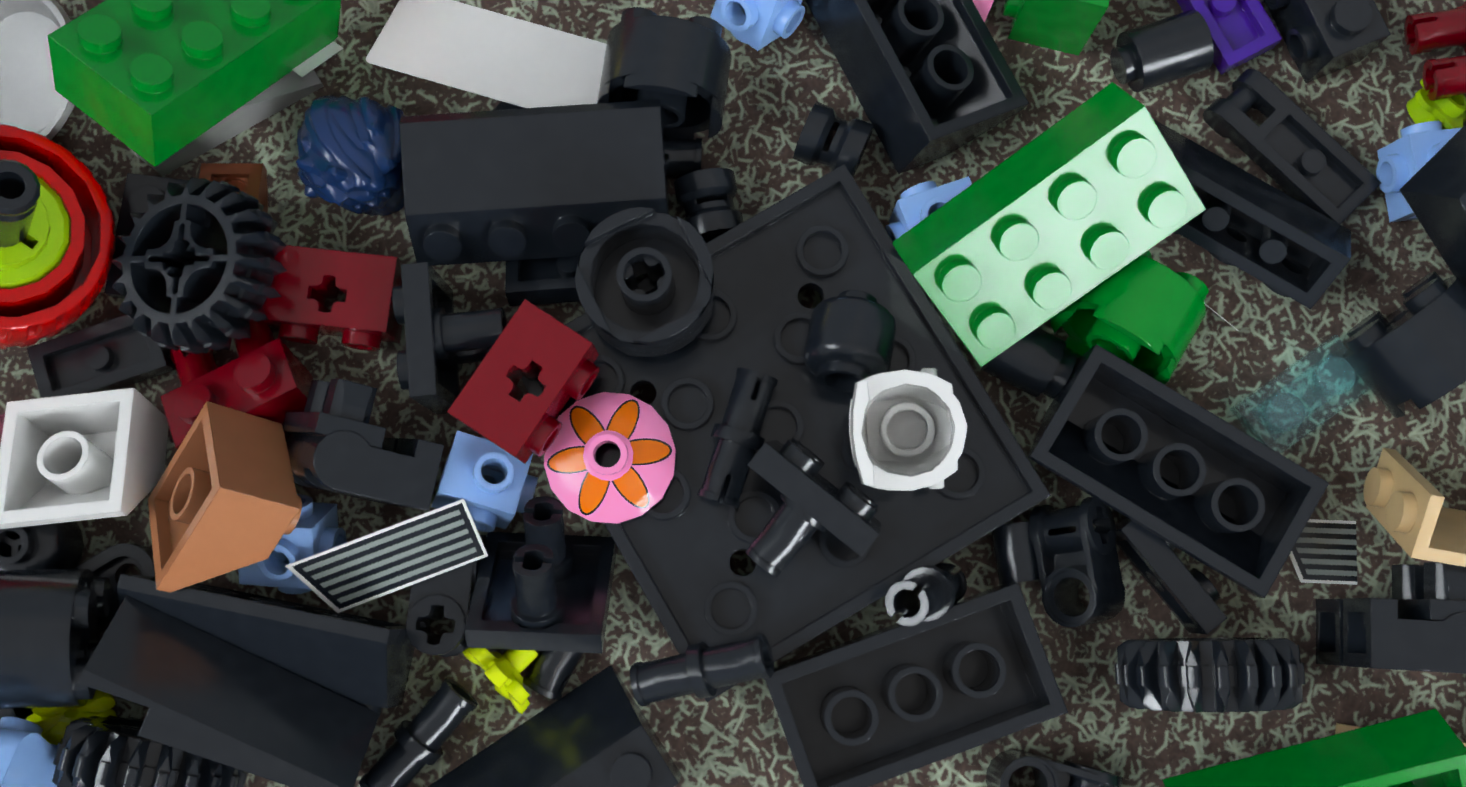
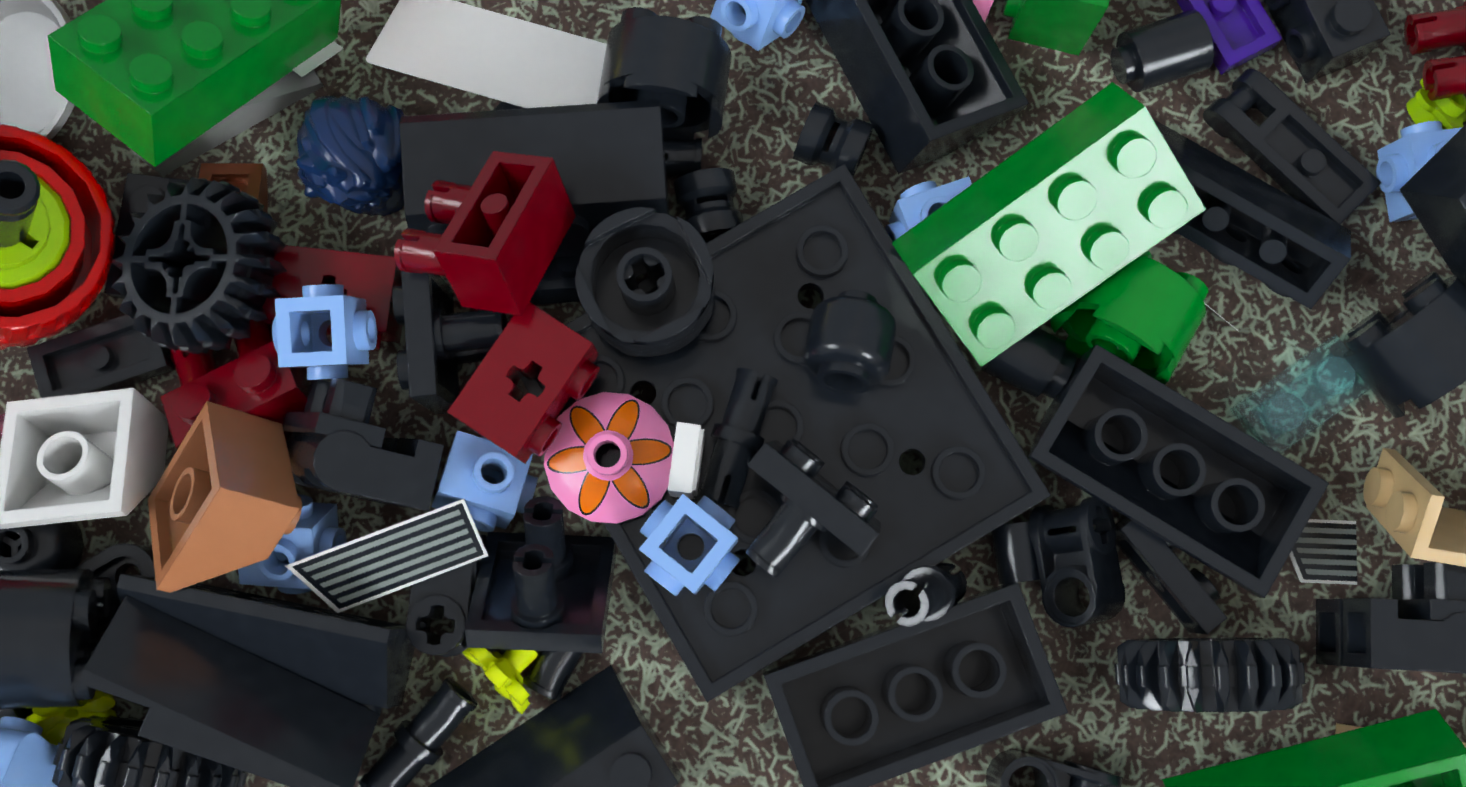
black pin [630,633,774,707] -> none
white helmet [849,368,968,491] -> none
none -> light blue brick [272,284,377,380]
none -> dark red brick [394,151,576,316]
none -> light blue brick [639,494,740,596]
none -> white tile [668,422,705,499]

